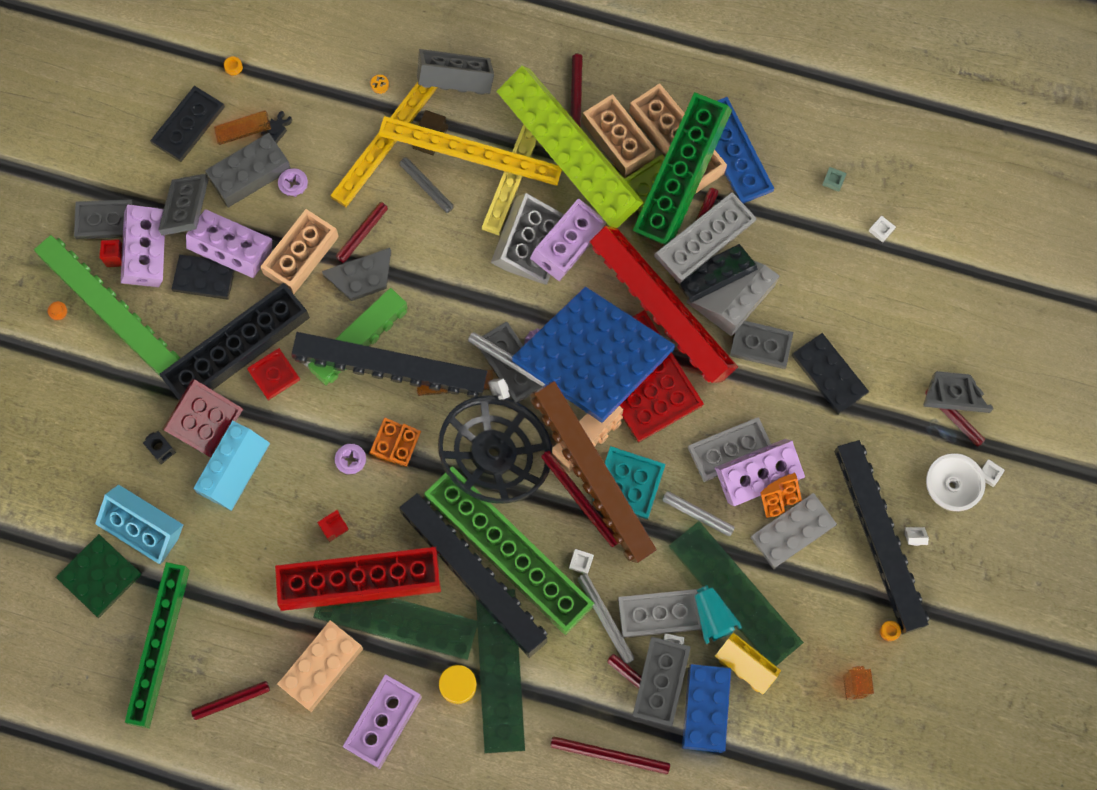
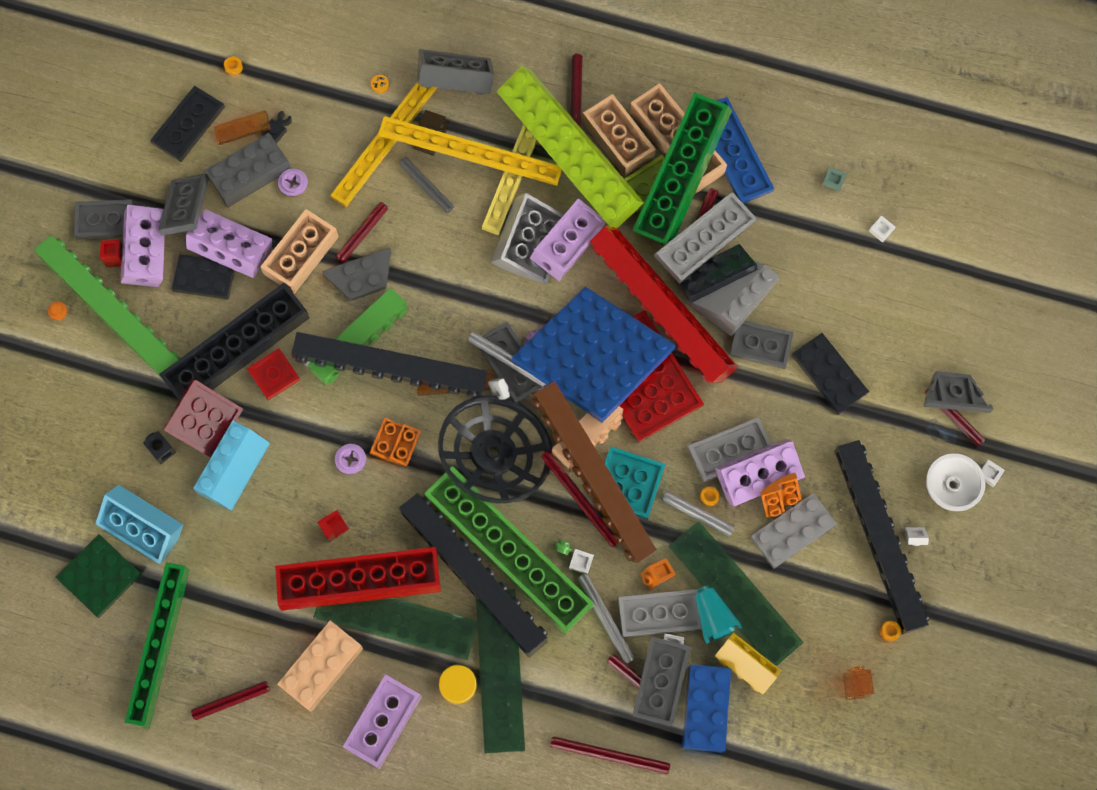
none -> bright green plate [554,539,572,555]
none -> orange bracket [641,558,676,590]
none -> light orange tile [700,486,720,507]

